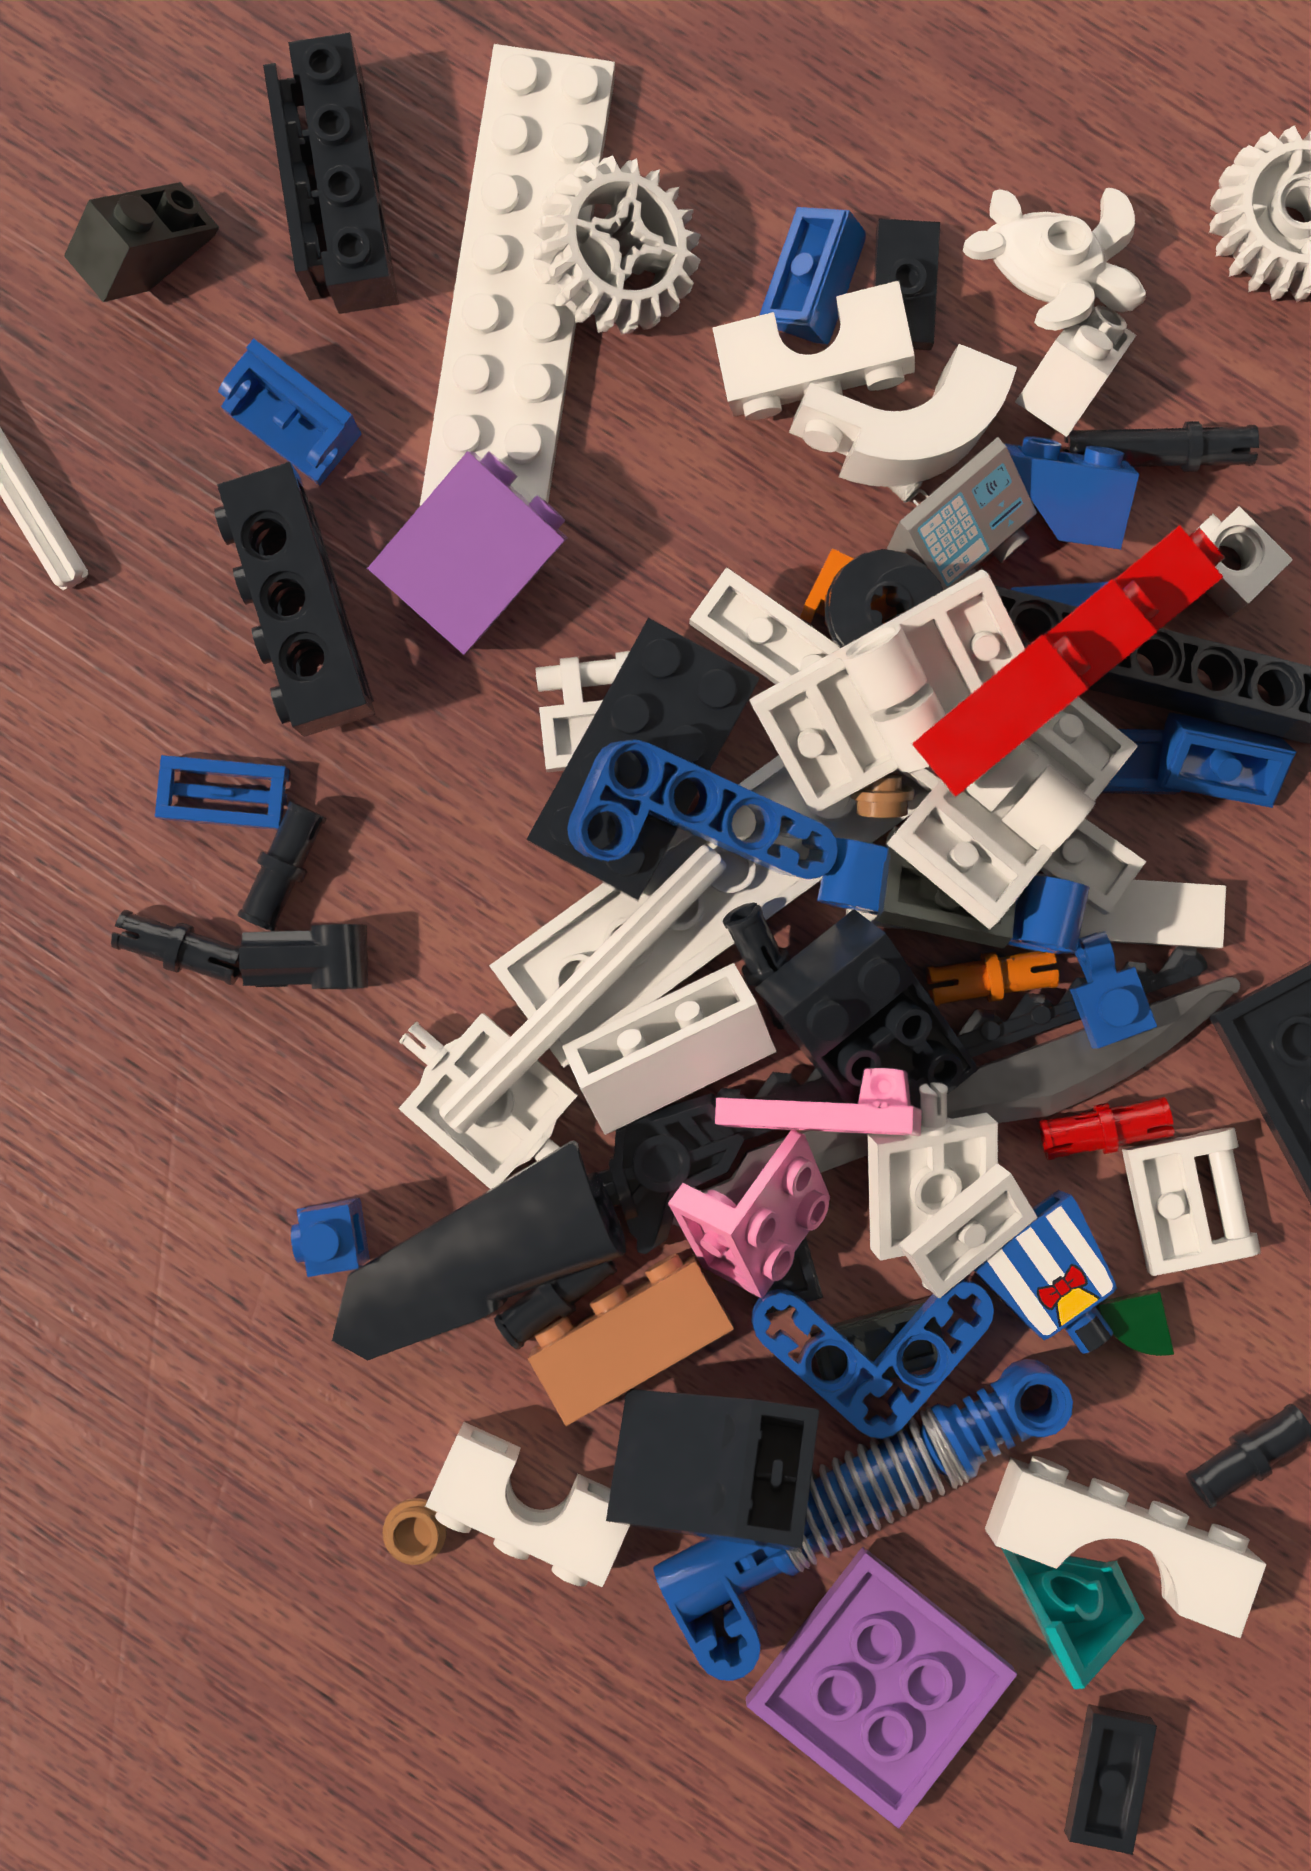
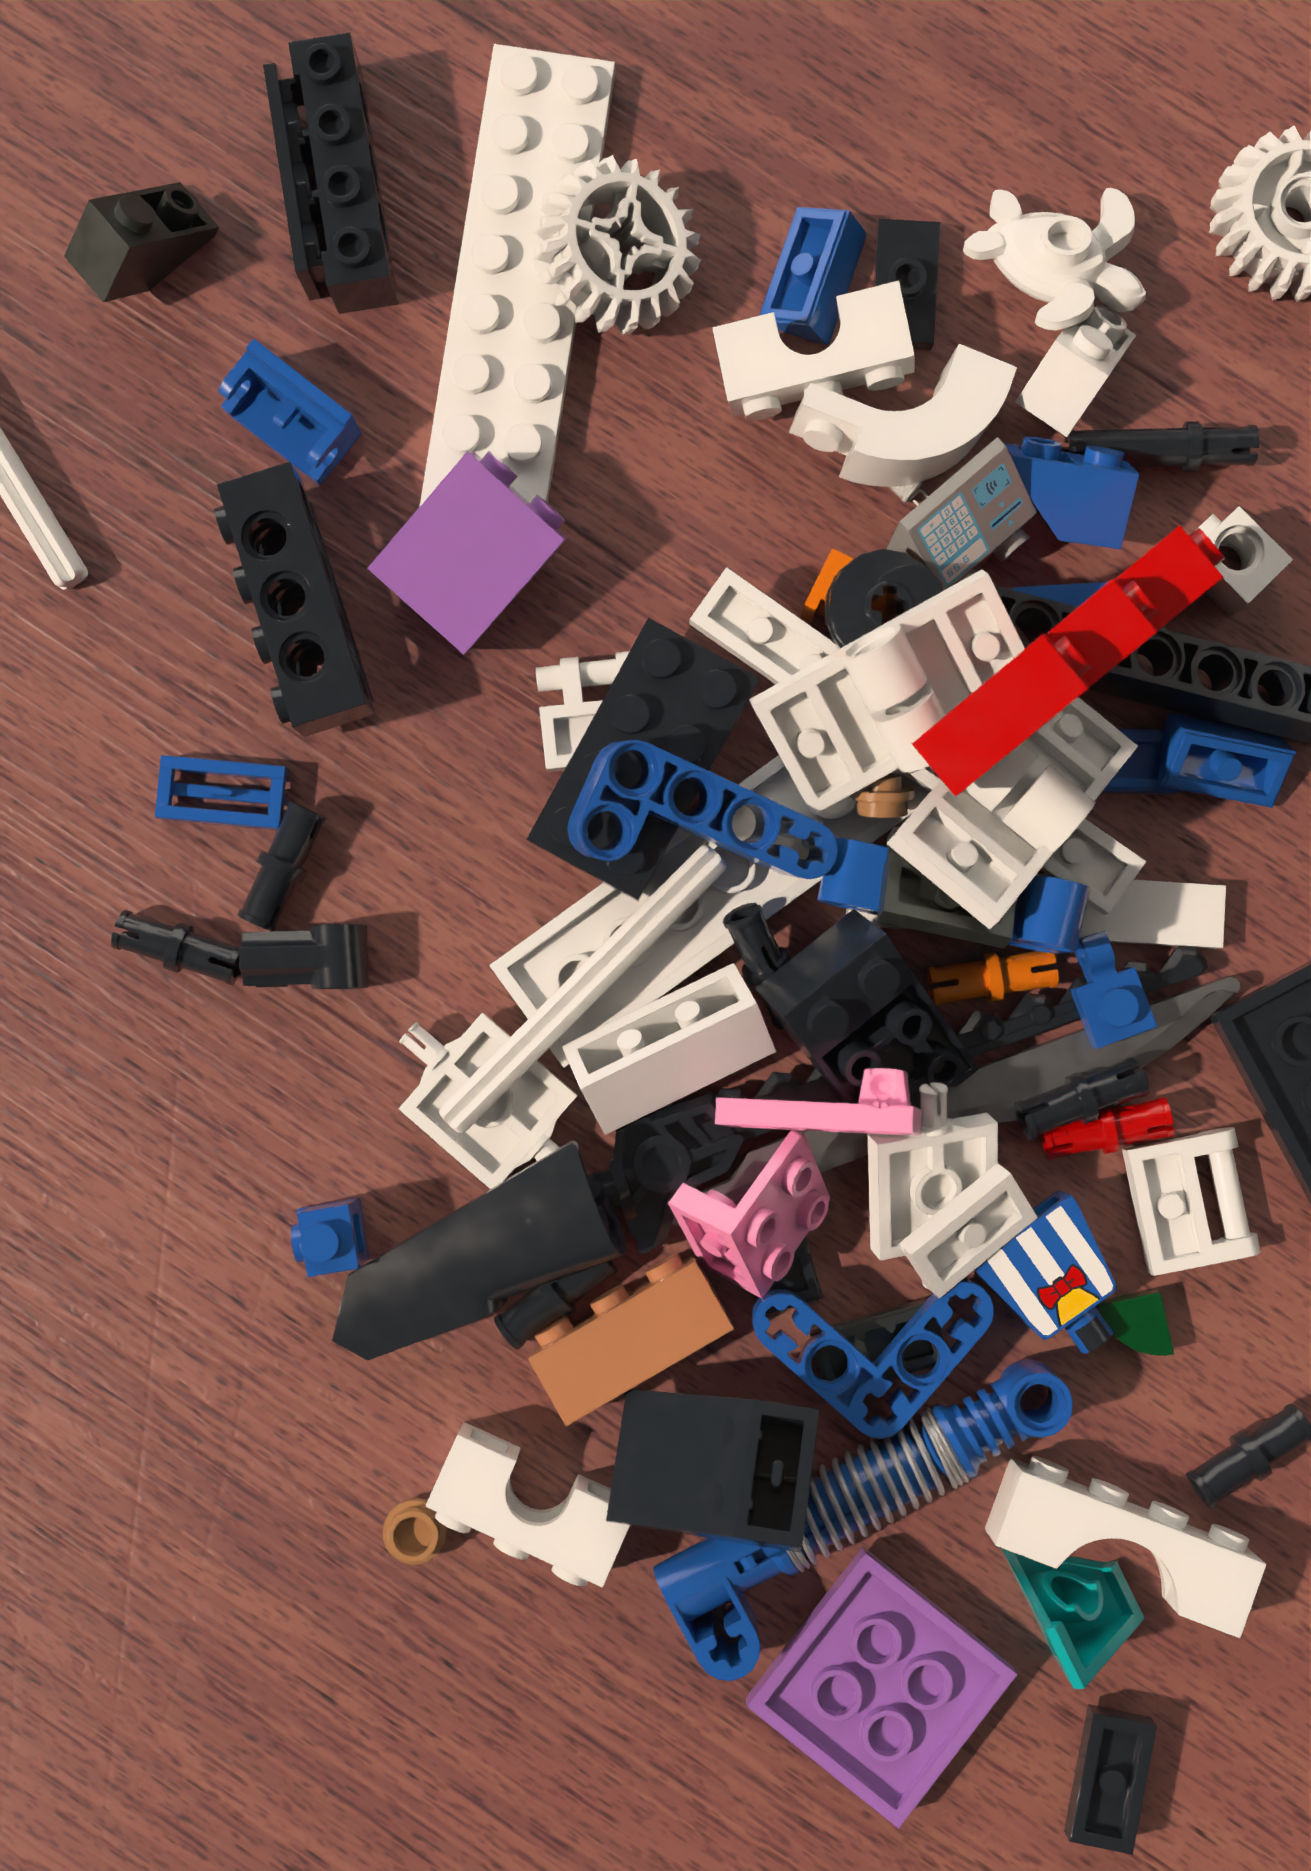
none -> black pin [1014,1057,1149,1141]

